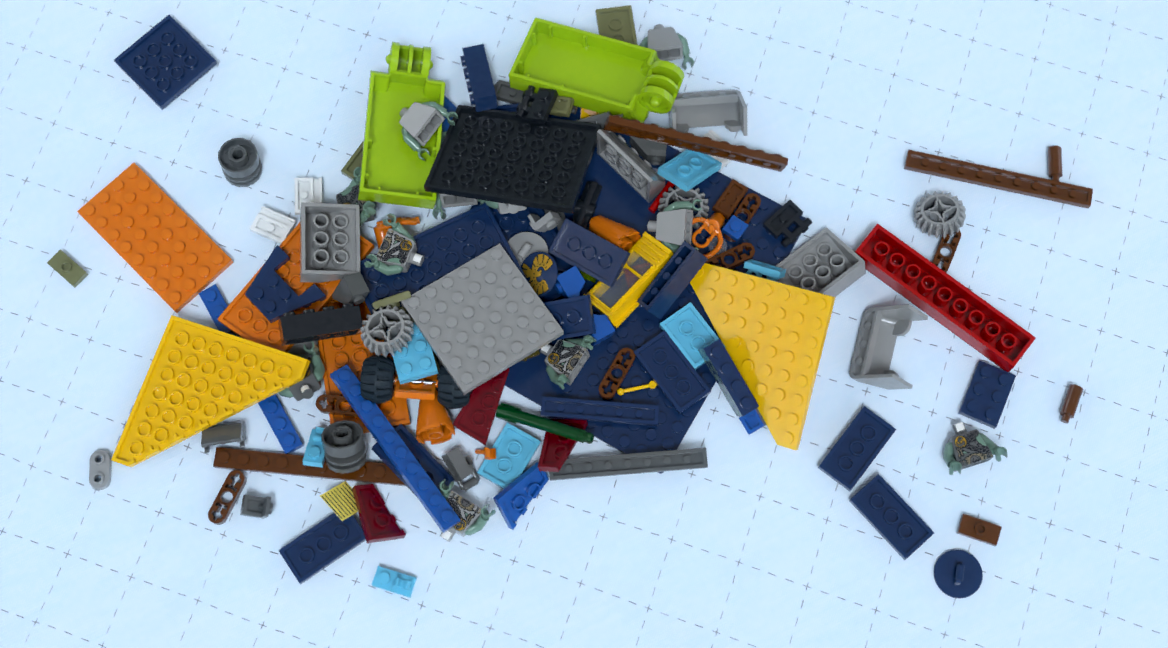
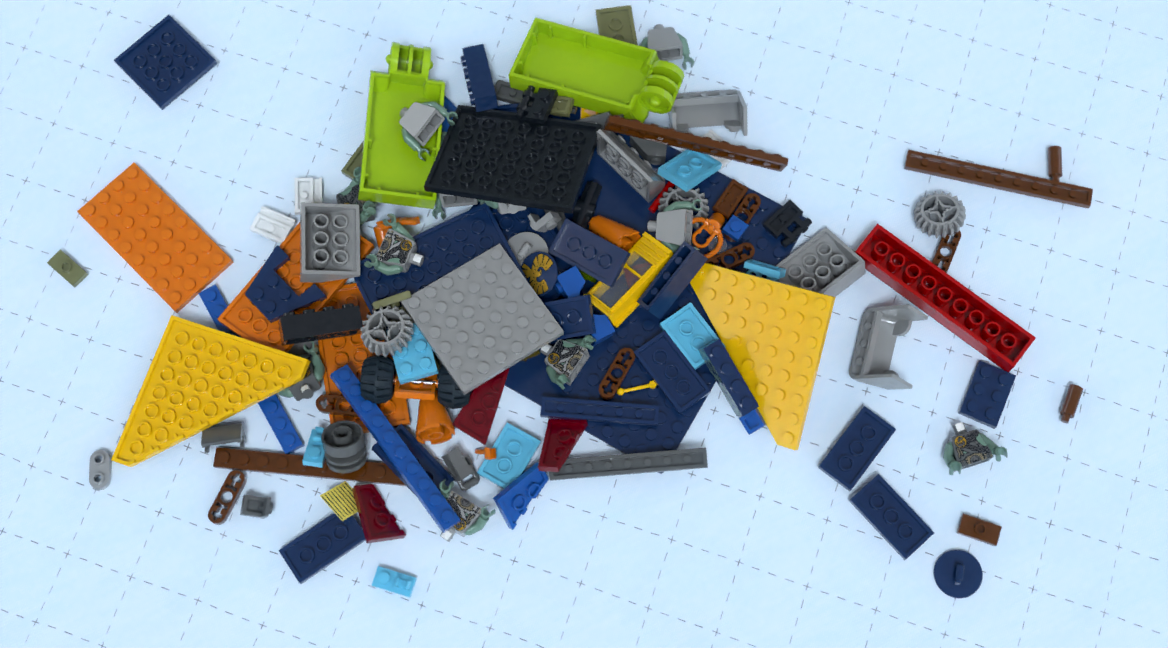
dark grey wheel [218,138,262,187] -> none
dark grey slope [332,272,370,305] -> none
dark green piece [496,403,594,444] -> none

